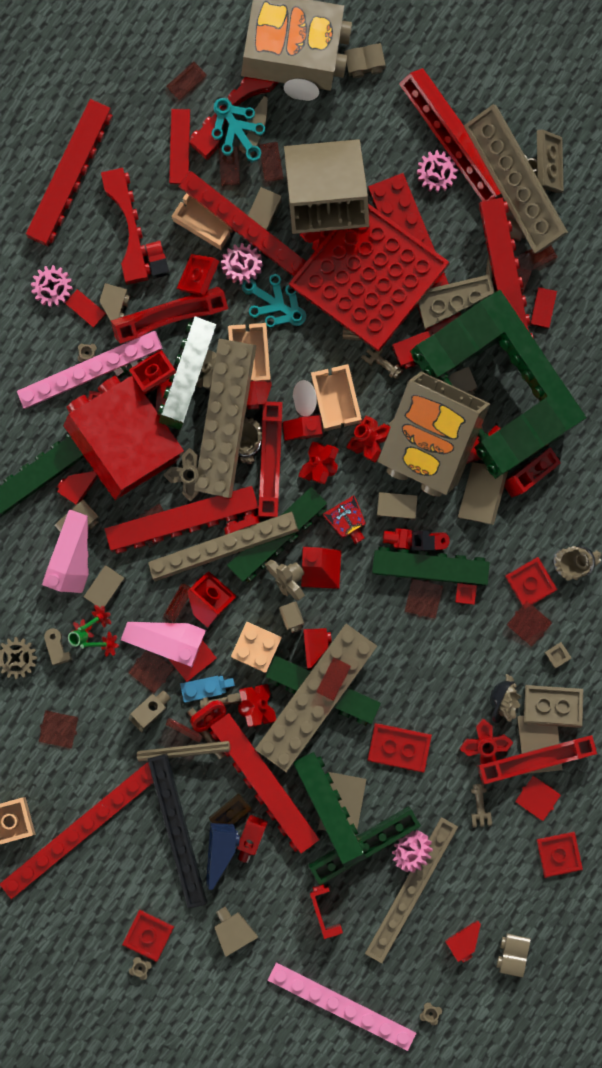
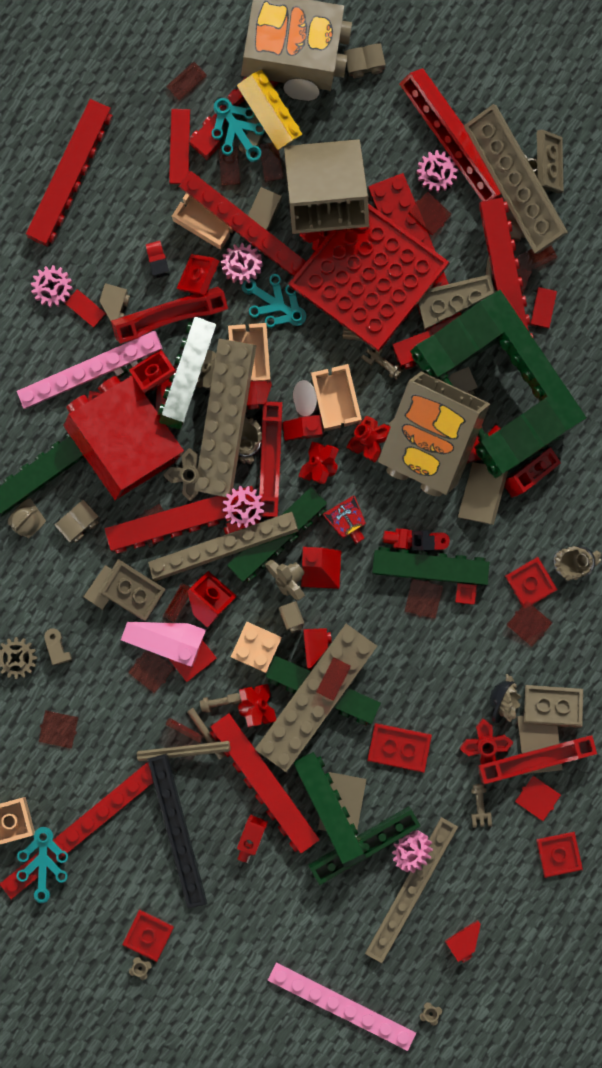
bright pink wedge [42,510,89,593] -> none
red slope [57,471,98,505] -> none
plant [68,605,119,657] -> none
dark tan plate [78,344,97,362] -> none
red arch [101,168,151,285] -> none
dark tan torso [129,690,171,733] -> none
dark azure hinge [180,676,235,703] -> none
red plate [190,700,226,732] -> none
dark blue slope [206,823,240,890] -> none
dark brown plate [209,793,251,824] -> none
dark tan torso [214,906,258,956] -> none
red panel [310,884,343,939] -> none
dark tan panel [377,492,417,520] -> none
dark tan brick [496,933,530,977] -> none
dark tan plate [544,642,571,669] -> none
none -> dark tan piece [8,498,46,538]
none -> teal plant [17,827,68,903]
none -> dark tan tile [98,559,165,622]
none -> bright pink gear [223,486,264,528]
none -> yellow brick [237,69,302,150]
none -> clear red piece [408,191,451,235]

